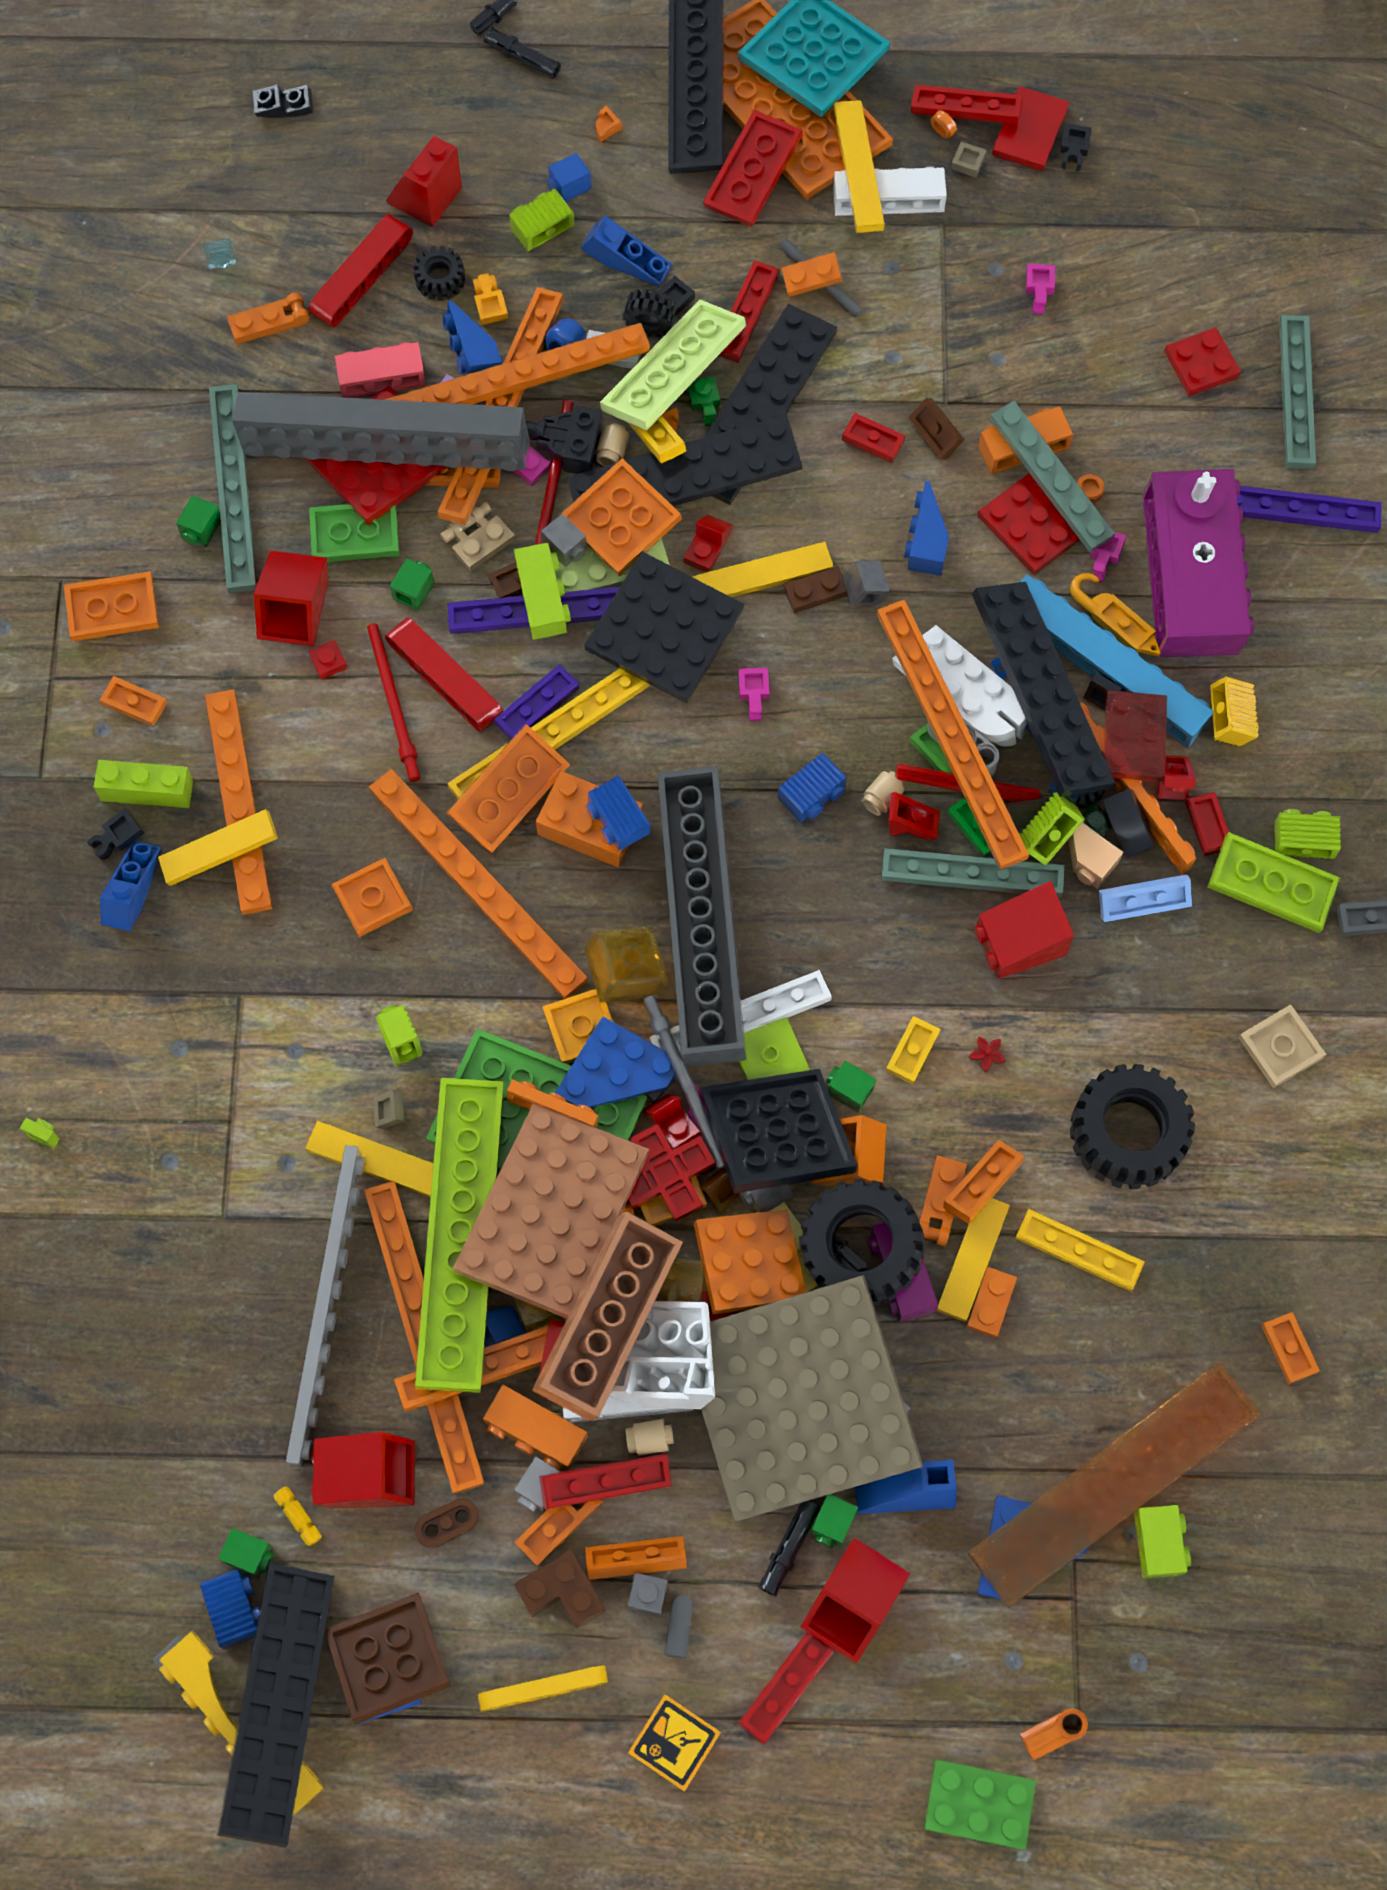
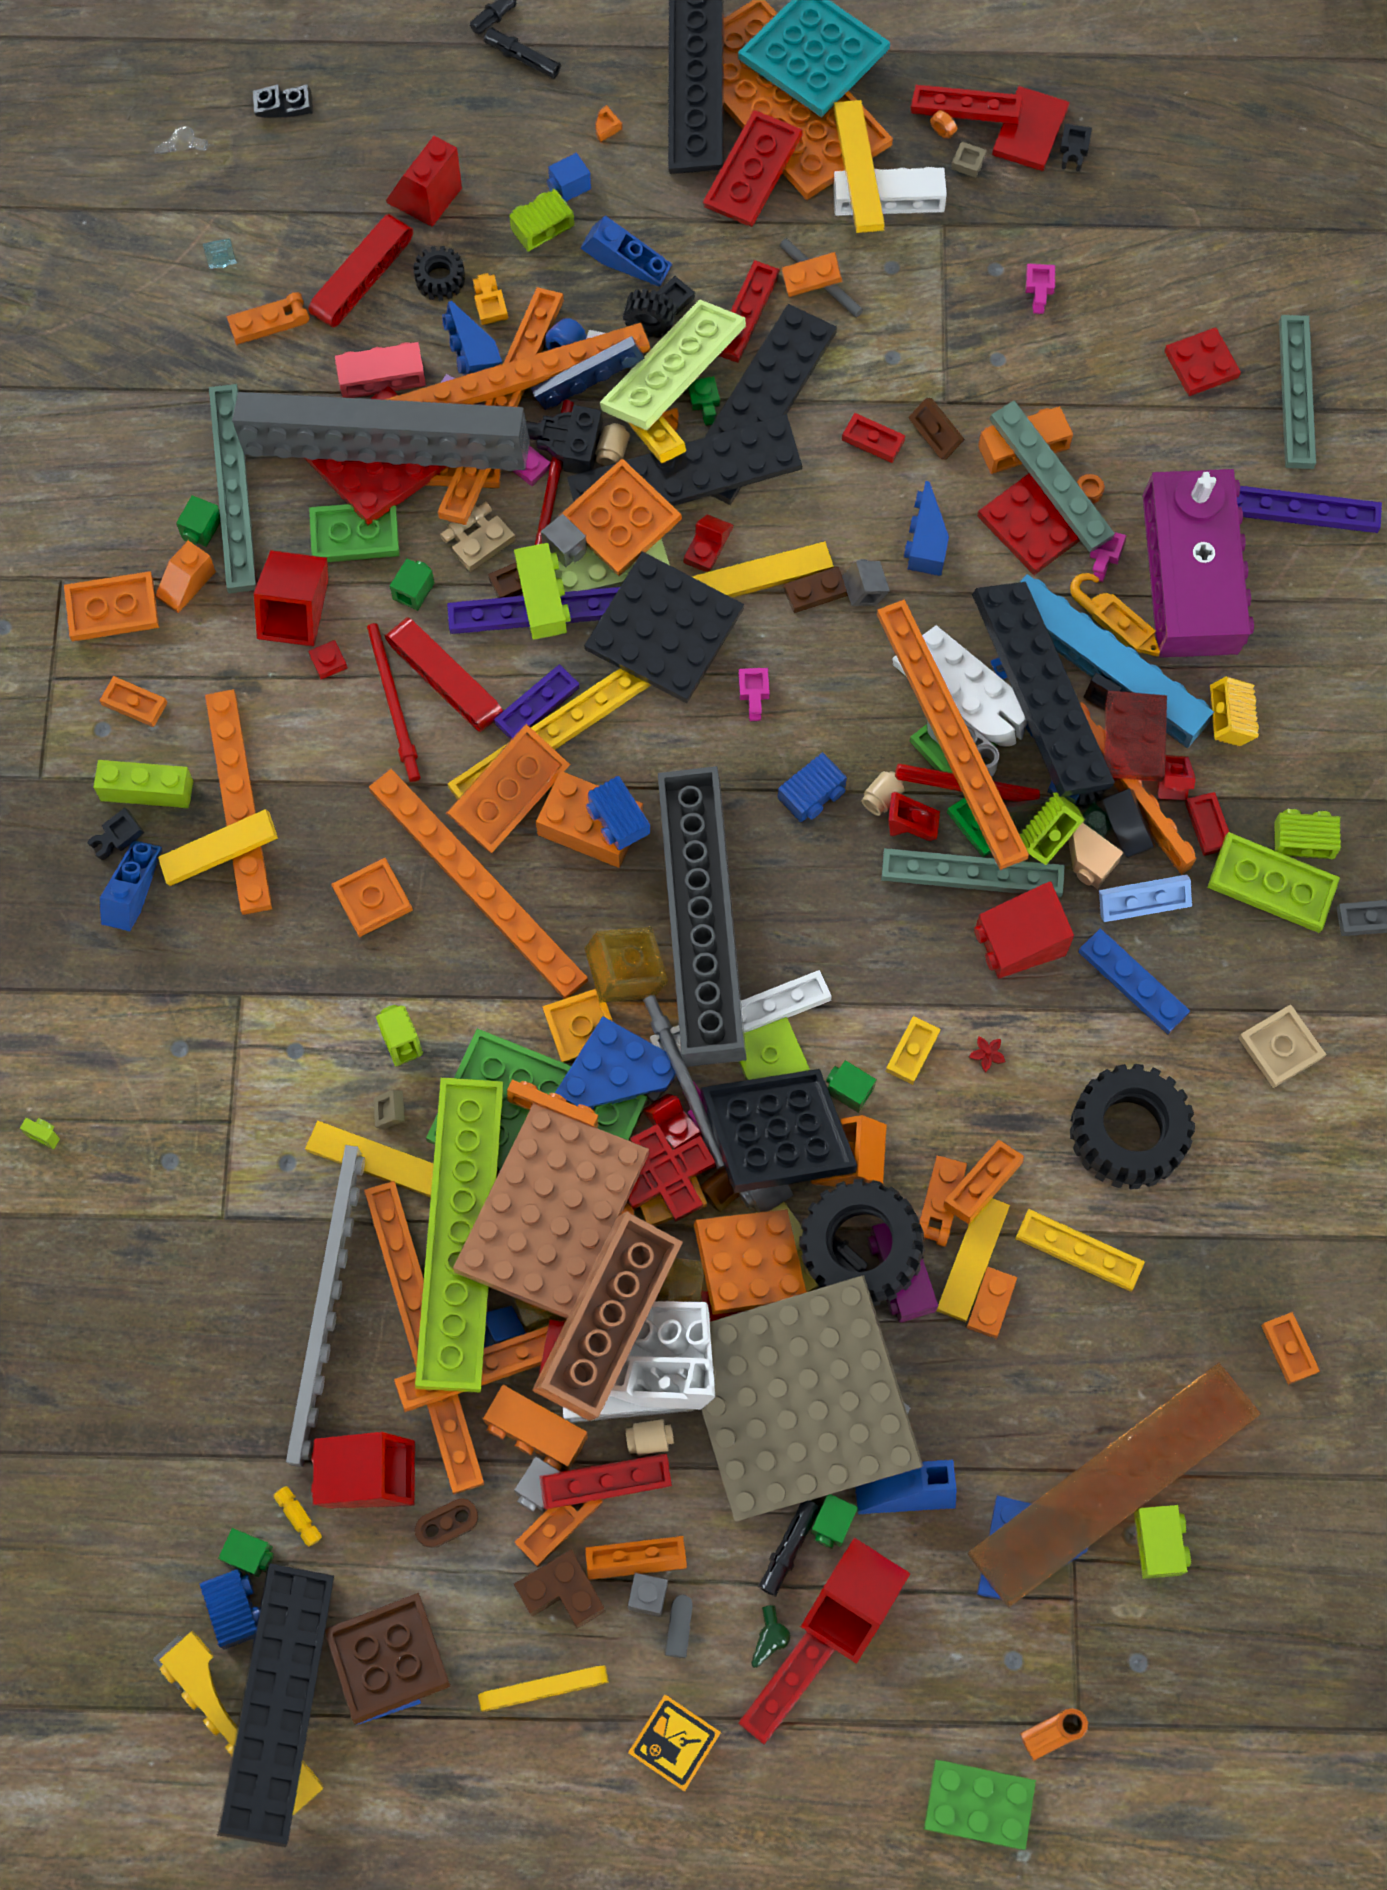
none -> clear animal [155,126,208,154]
none -> orange slope [156,540,216,613]
none -> dark blue plate [531,336,645,410]
none -> dark green animal [751,1605,790,1668]
none -> blue plate [1078,928,1190,1035]

